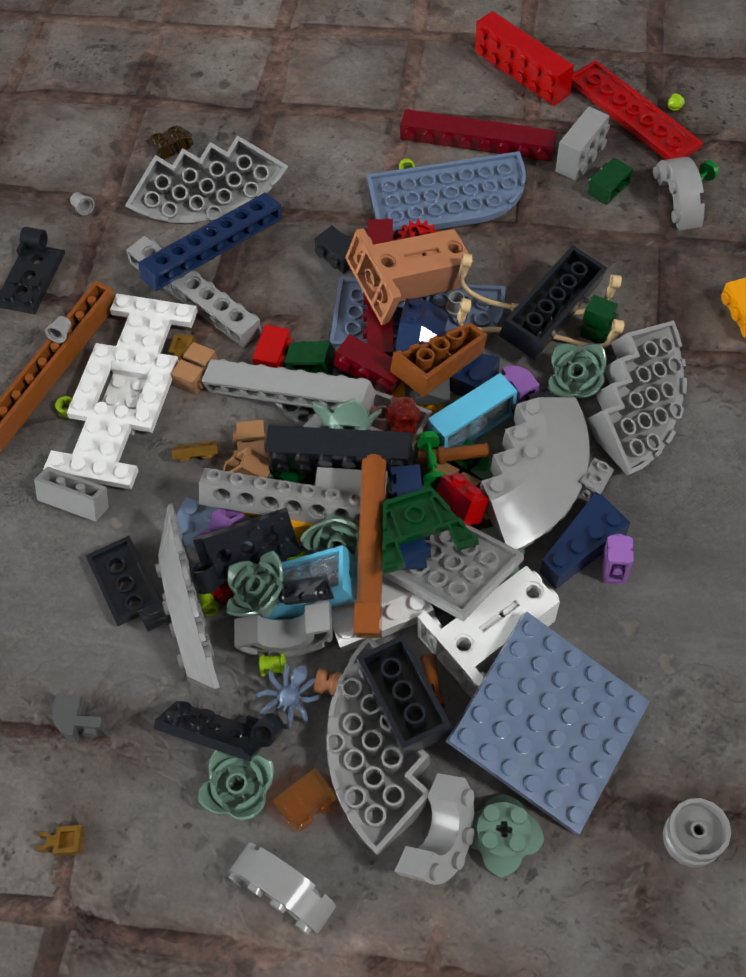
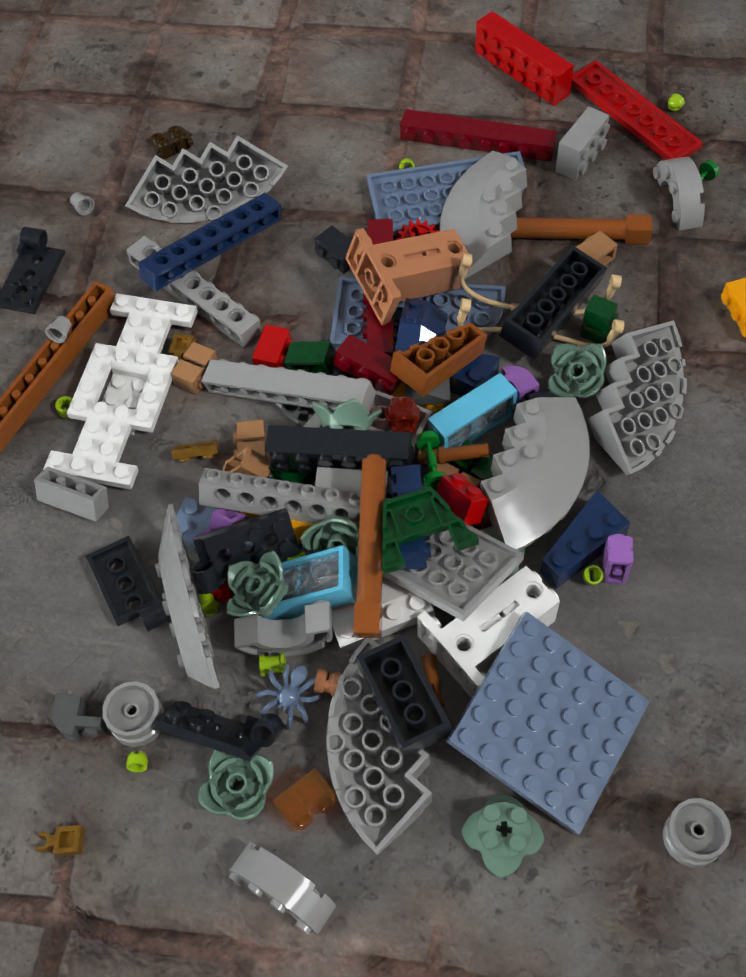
black hinge [279,575,334,605] -> none
light grey brick [395,773,475,885] -> none
light grey piece [446,291,465,318] -> none
light grey hinge [580,457,614,499] -> none
dark green piece [588,158,633,205] -> none
none -> light grey wheel [103,681,165,747]
none -> lime hinge [126,751,148,772]
none -> light grey brick [440,151,527,279]
none -> dark orange brick [510,215,653,245]
none -> medium nougat piece [575,231,618,266]
none -> lime hinge [583,565,603,585]

